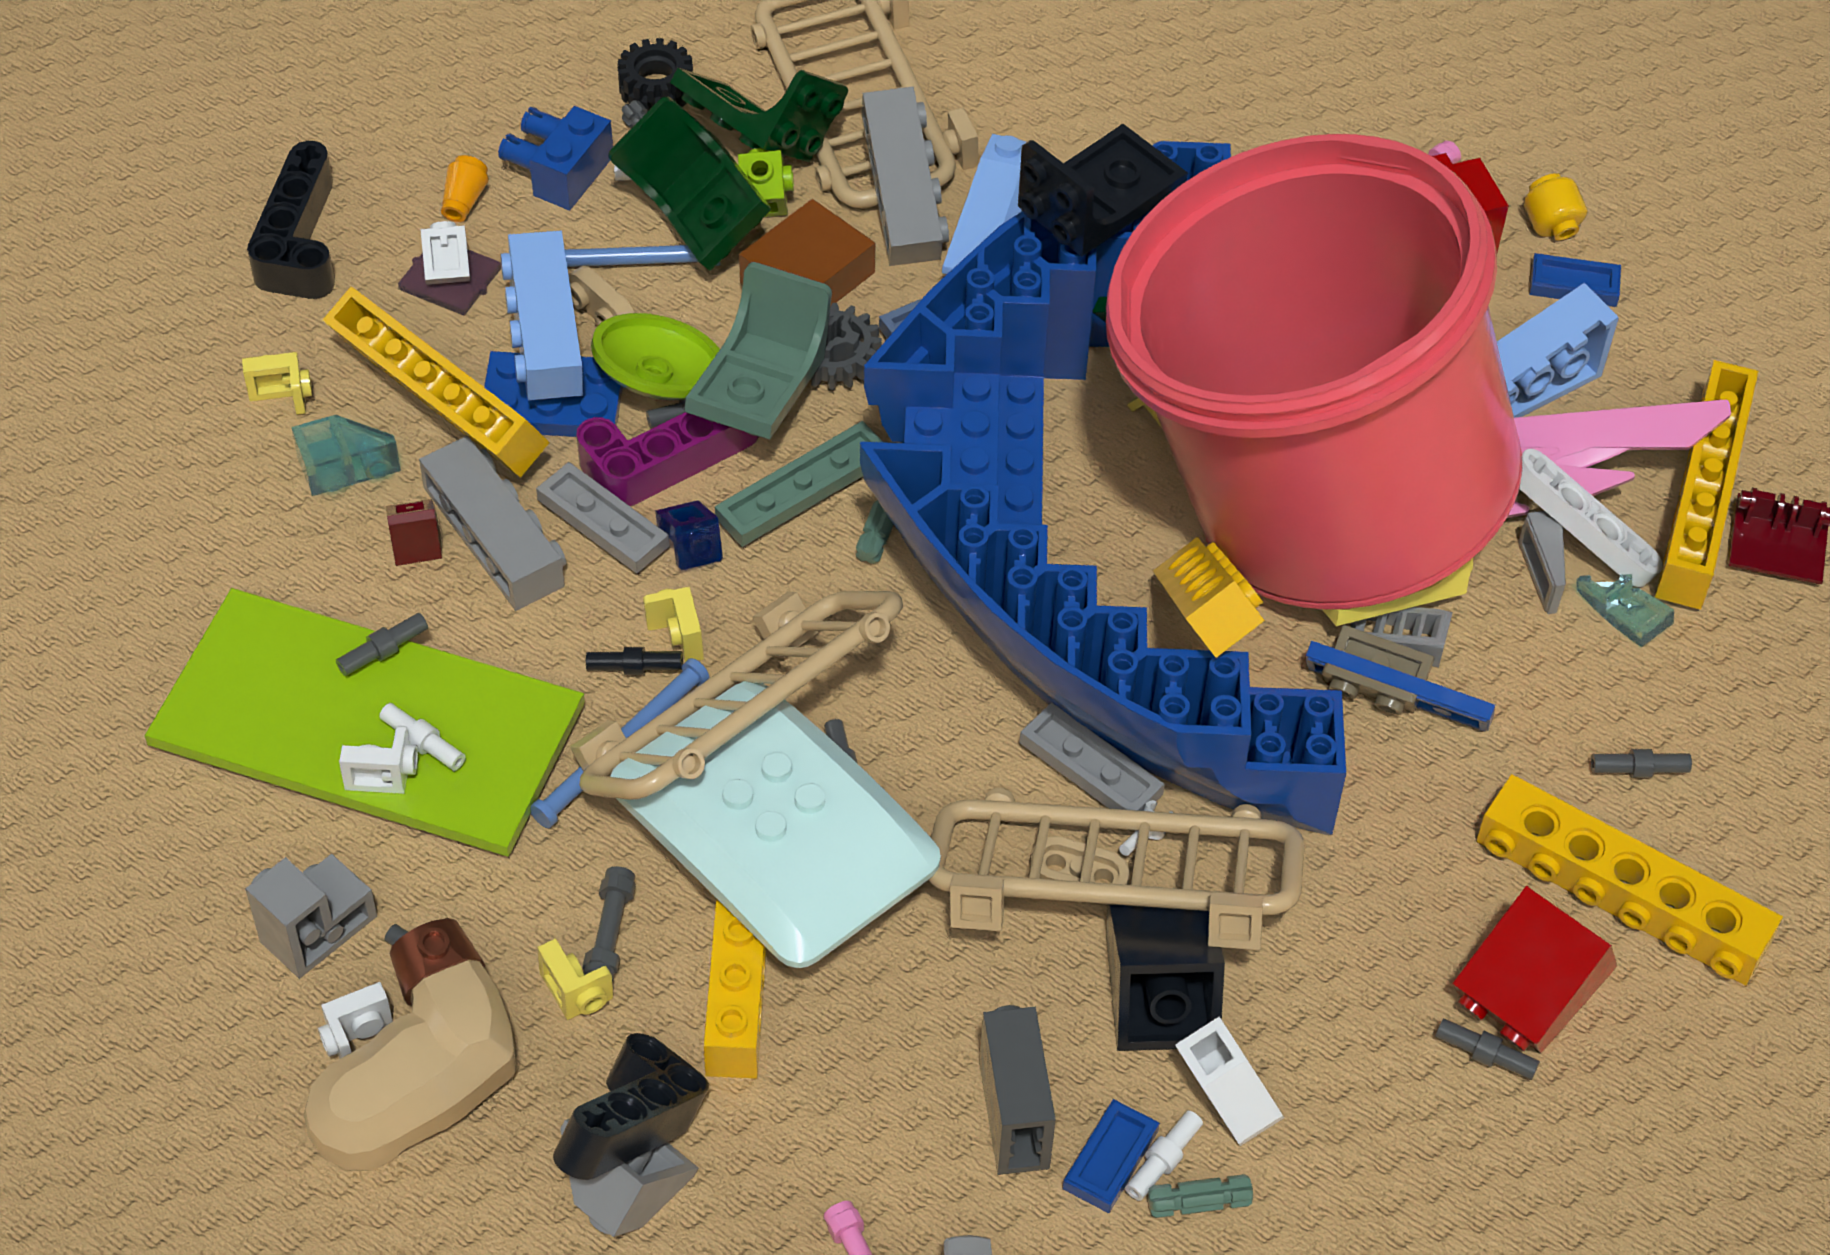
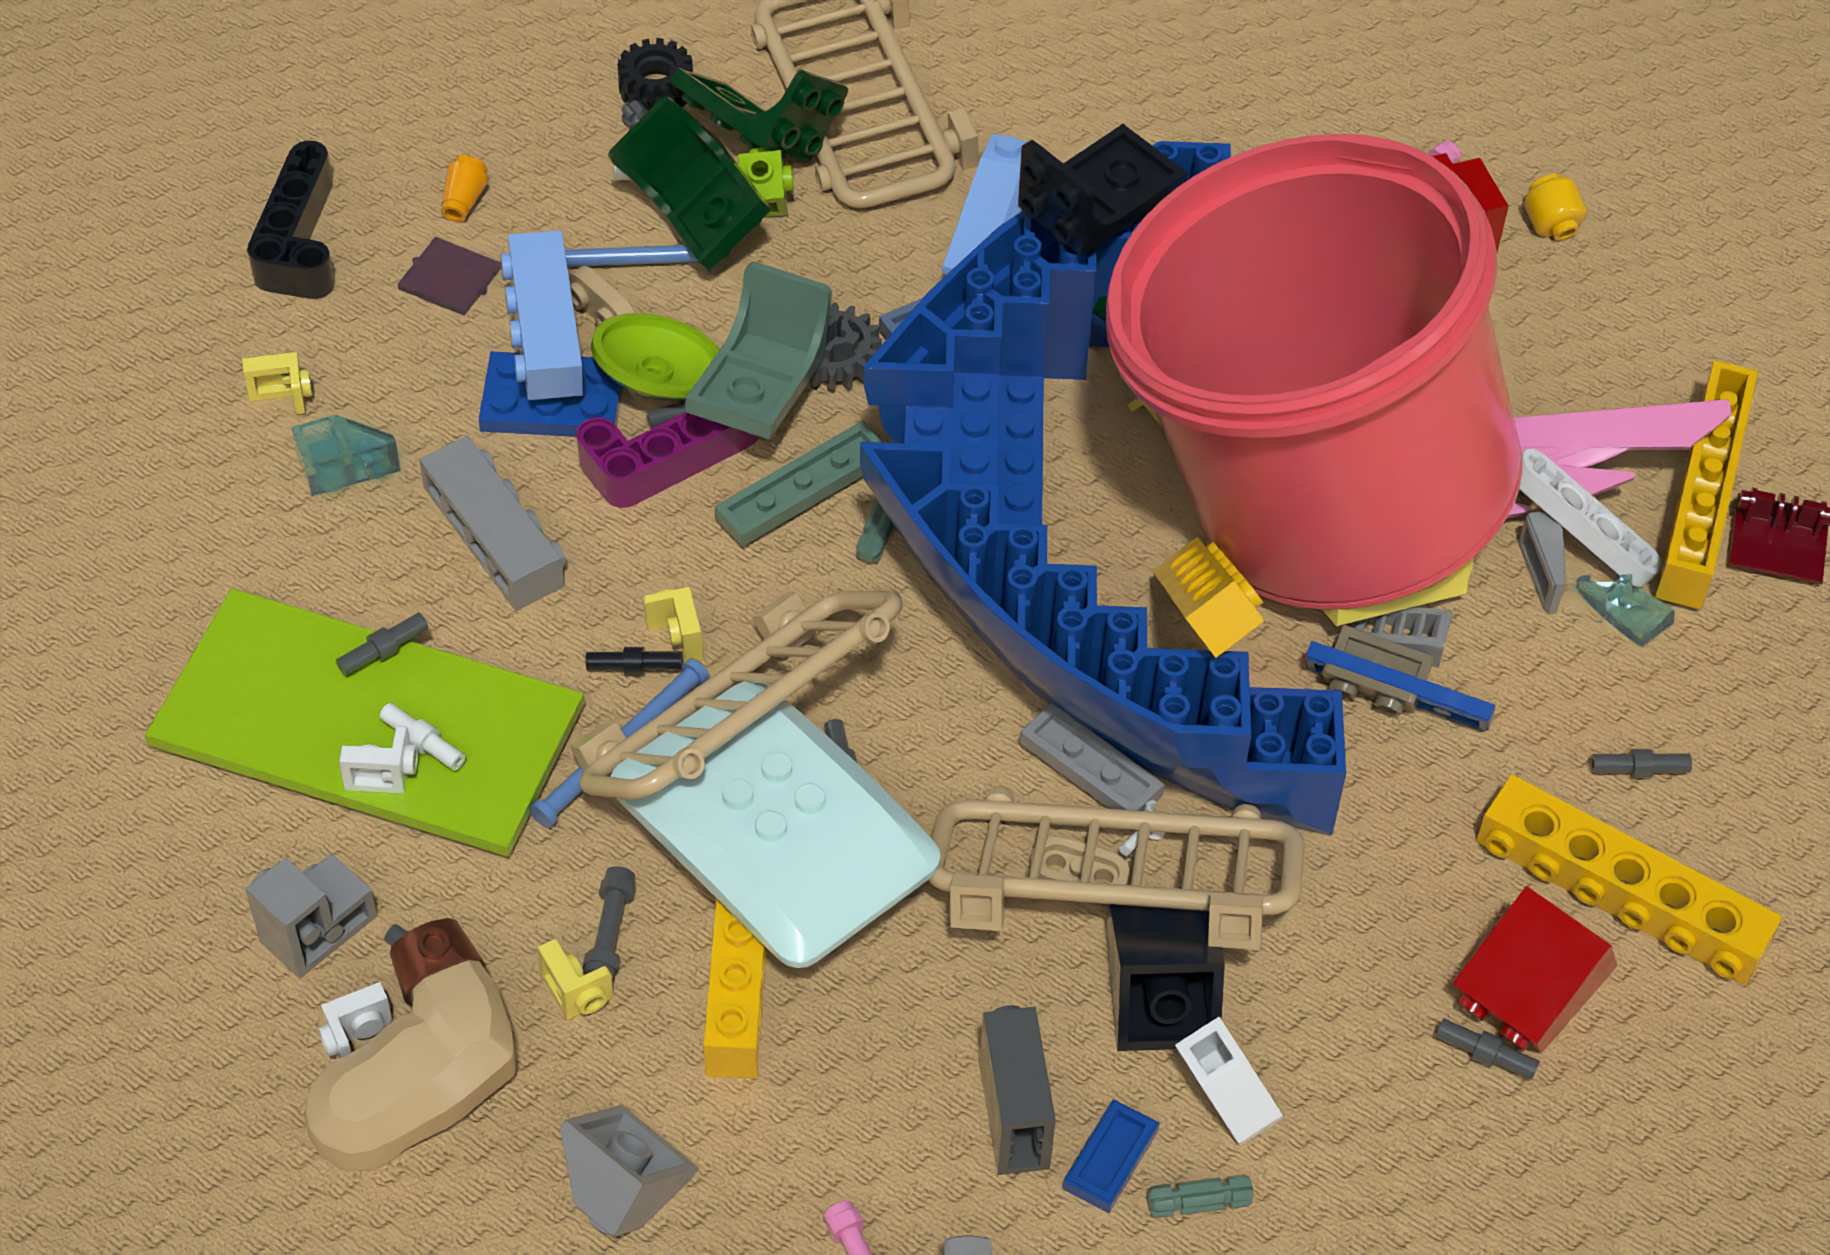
yellow brick [322,286,550,478] -> none
dark red slope [386,499,442,566] -> none
white bracket [420,221,470,285] -> none
blue brick [498,106,613,211] -> none
light grey plate [536,462,669,574] -> none
black beam [553,1033,709,1180] -> none
clear blue bracket [655,500,723,570] -> none
dark orange brick [739,199,876,307] -> none
light grey brick [861,86,949,266] -> none
white bar [1125,1110,1203,1201] -> none
light blue wedge [1497,283,1619,418] -> none
blue tile [1529,253,1621,307] -> none

